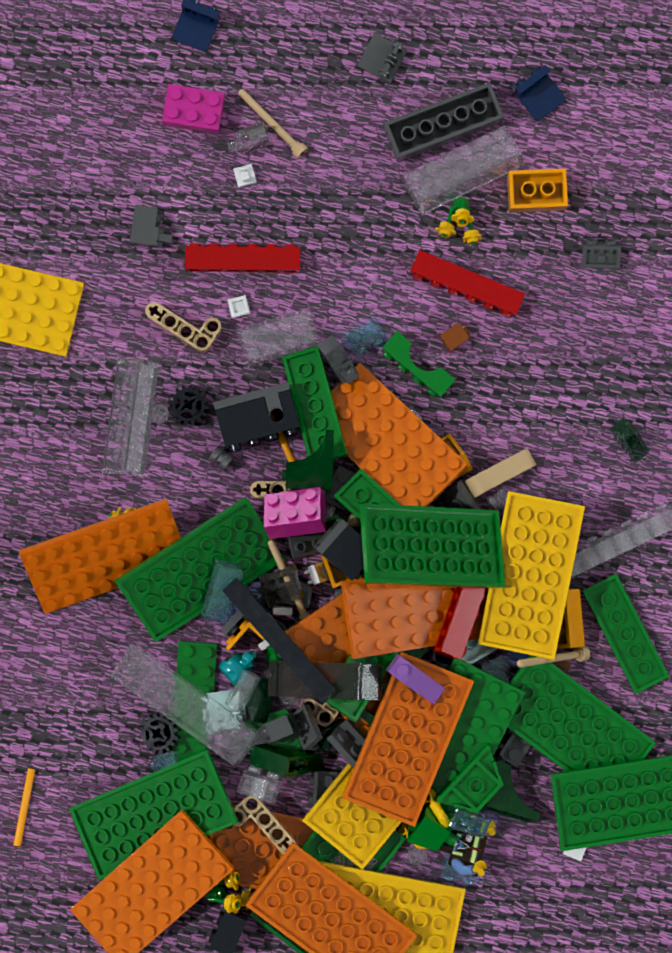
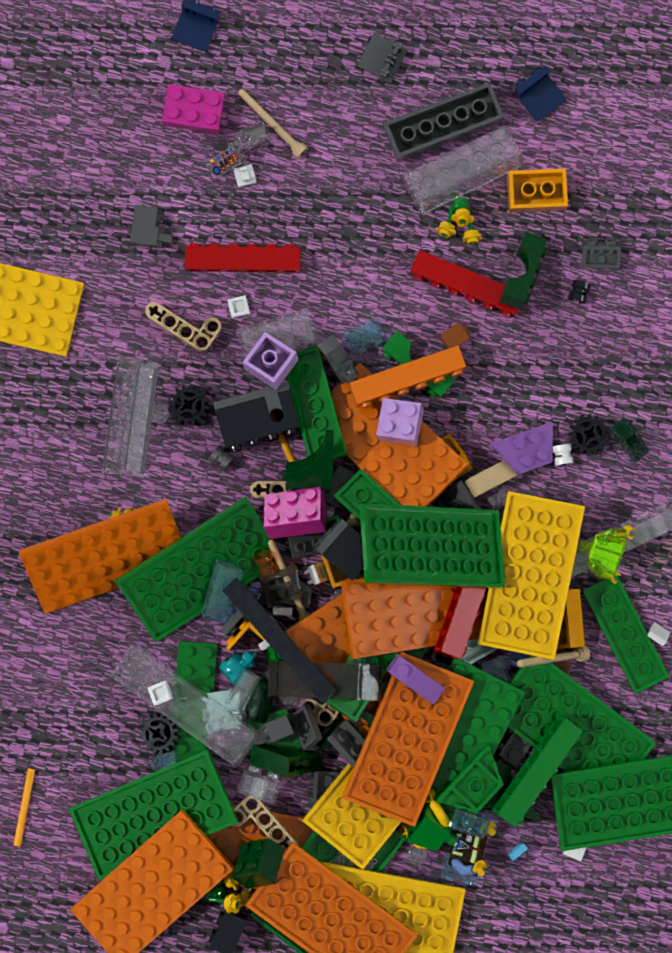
none -> white tile [147,681,173,706]
none -> clear tile [205,145,244,180]
none -> dark green brick [232,838,285,889]
none -> lavender brick [243,332,298,390]
none -> clear orange wheel [253,550,278,577]
none -> orange brick [349,345,466,409]
none -> lavender brick [376,398,424,446]
none -> medium lavender wing [489,422,553,475]
none -> green brick [491,715,583,828]
none -> dark green arch [499,231,548,310]
none -> medium azure tile [507,842,528,861]
none -> white wheel [553,444,573,466]
none -> black gear [567,414,610,456]
none -> black wheel [568,280,591,304]
none -> clear neon green torso [578,525,635,584]
none -> white tile [647,622,671,646]

